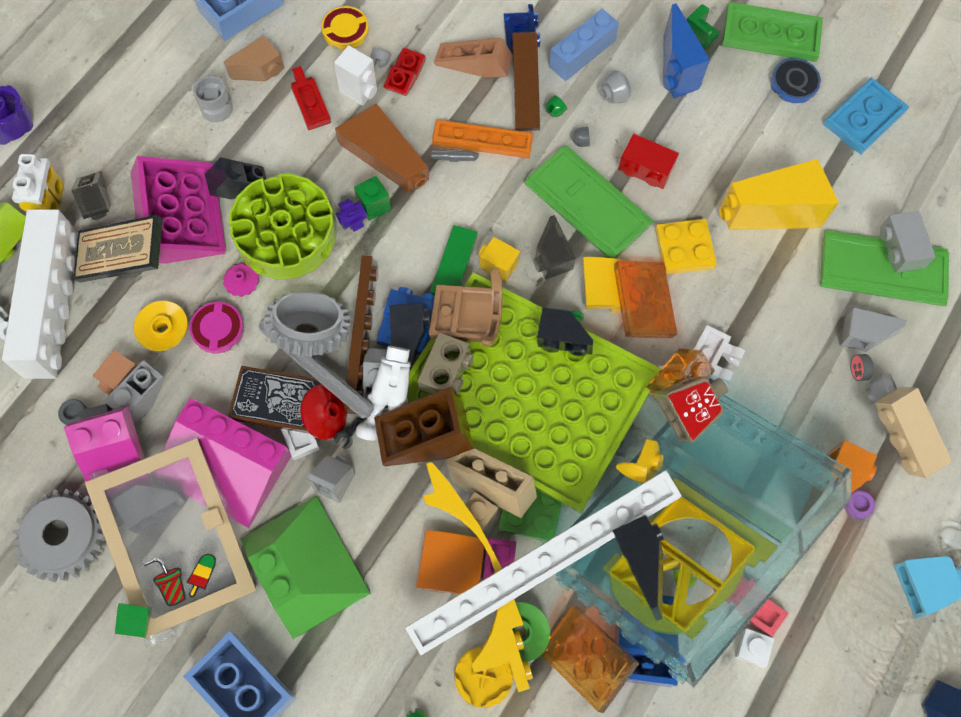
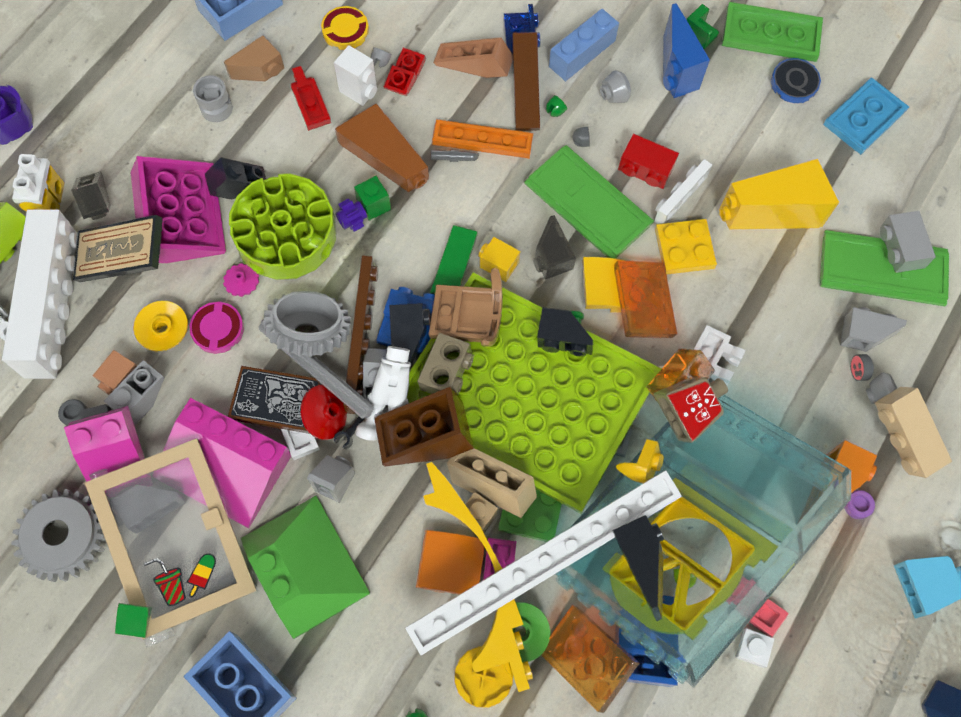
none -> white plate [654,159,712,224]

